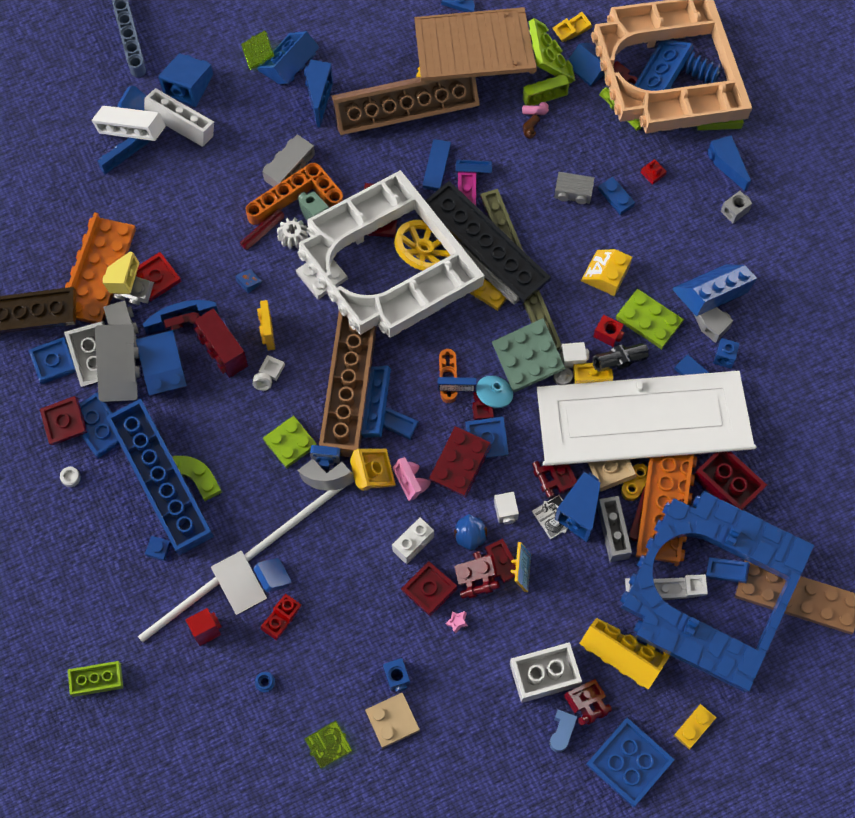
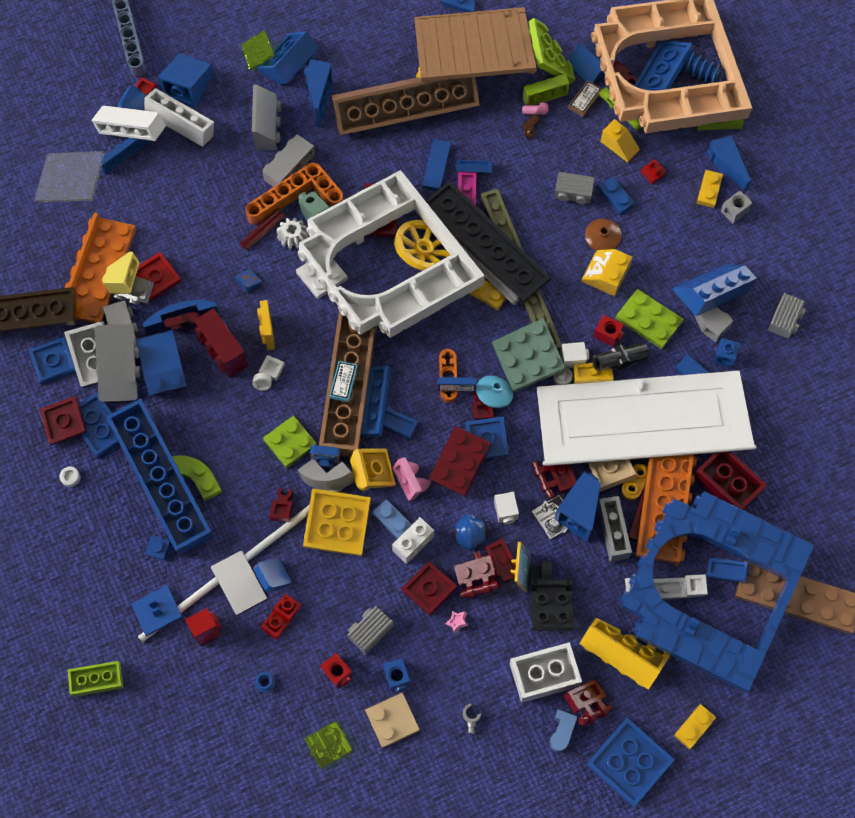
yellow slope [552,12,592,42] -> none
none -> clear piece [34,151,105,202]
none -> blue piece [131,585,182,637]
none -> red tile [135,77,157,95]
none -> light grey slope [252,85,281,150]
none -> dark red plate [269,488,294,522]
none -> yellow plate [303,488,371,556]
none -> red brick [320,653,352,688]
none -> tile [330,361,358,402]
none -> light grey brick [348,606,394,655]
none -> medium blue plate [372,499,412,539]
none -> light grey piece [462,703,481,734]
none -> black plate [530,561,574,631]
none -> tile [568,80,602,117]
none -> dark orange dish [585,219,622,251]
none -> yellow slope [601,119,640,163]
none -> yellow plate [696,170,723,208]
none -> light grey brick [768,293,806,339]

